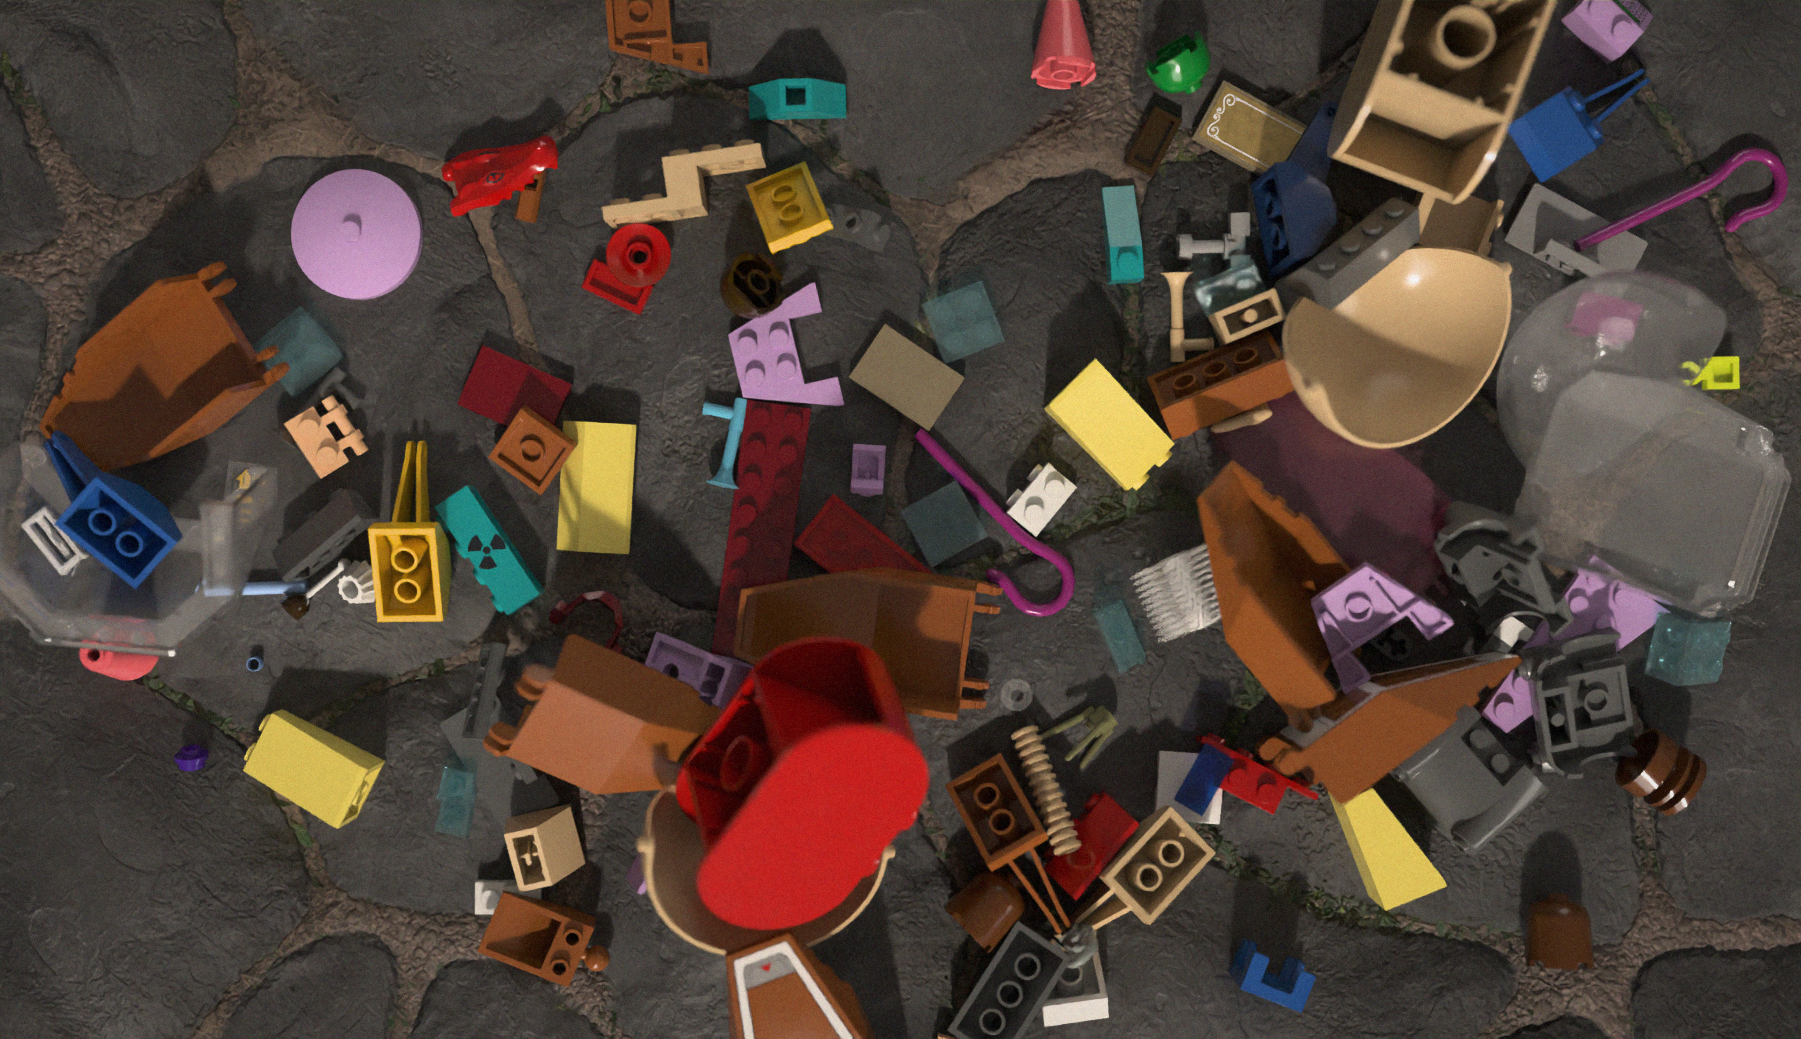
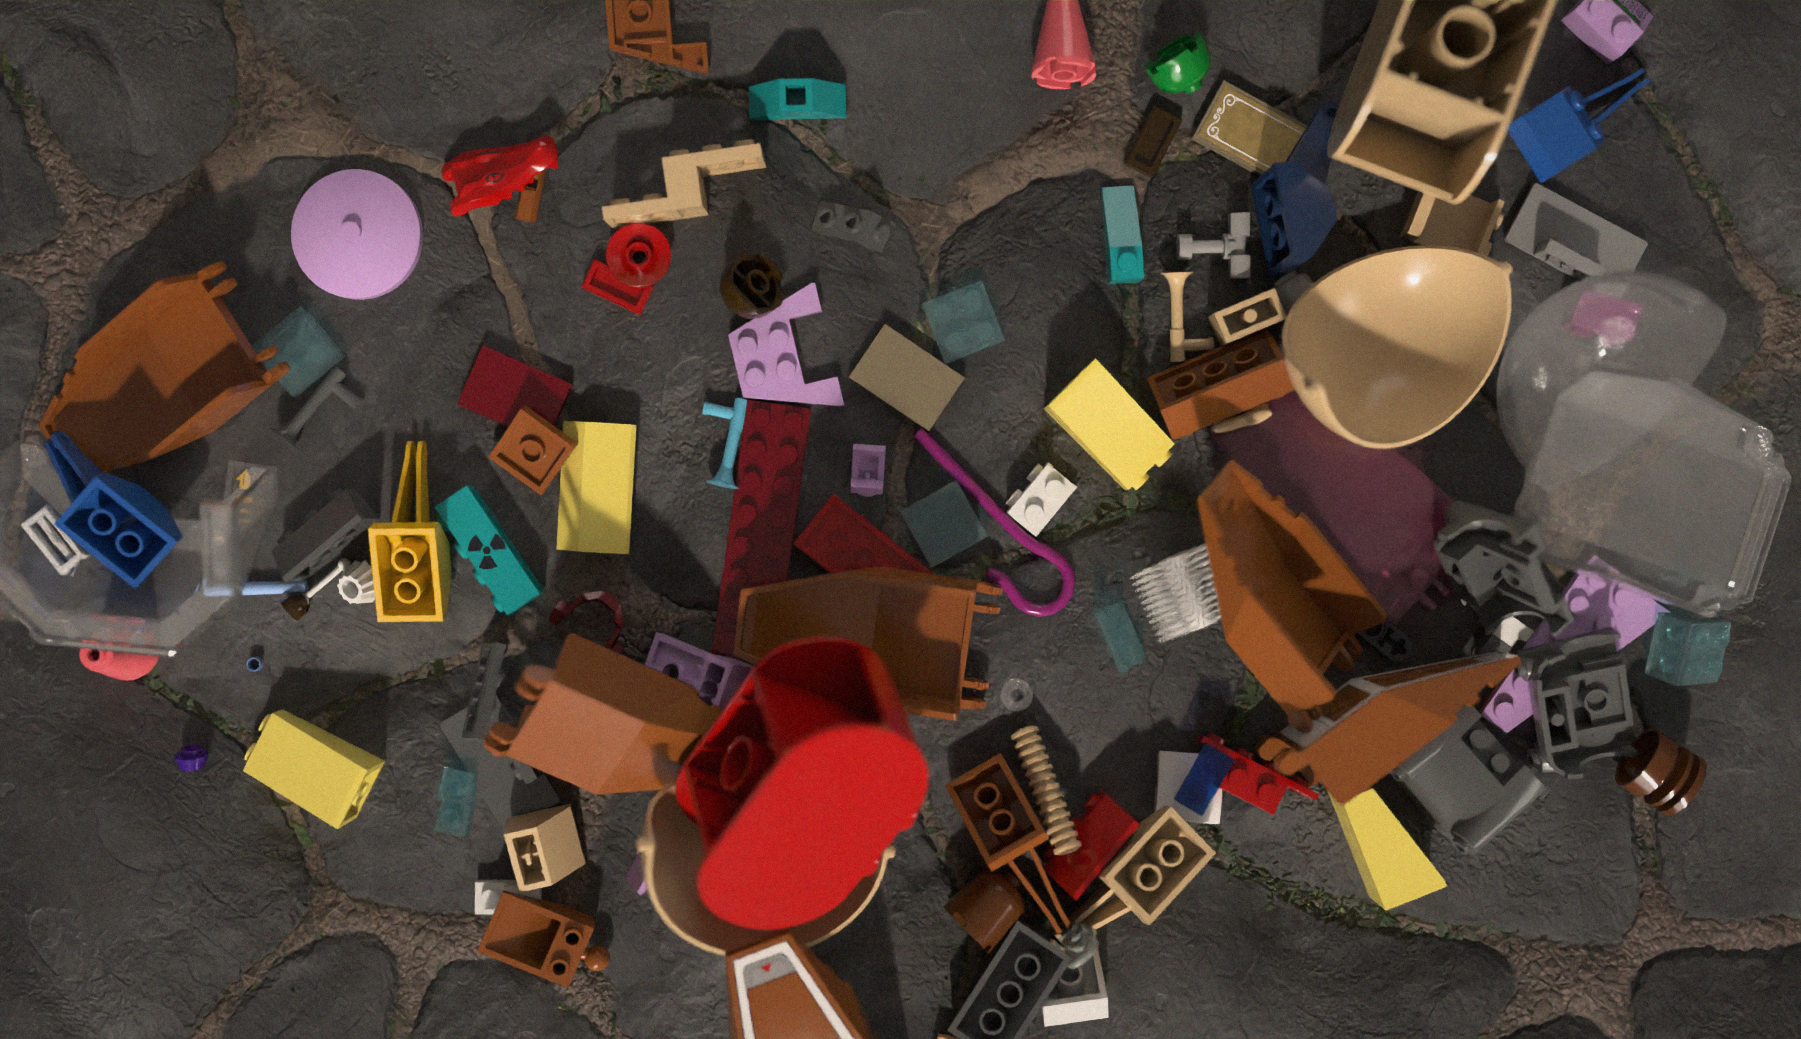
light nougat plate [283,395,369,479] -> none
yellow plate [746,161,833,253] -> none
olive plant [1040,704,1118,768] -> none
clear light blue plate [1193,259,1267,317] -> none
blue panel [1229,937,1316,1013] -> none
dark grey slope [1281,197,1420,310] -> none
lavender wing [1311,562,1454,695] -> none
reddish brown cylinder [1525,893,1594,970] -> none
magenta piece [1573,147,1789,252] -> none
neon yellow plate [1679,356,1740,390] -> none

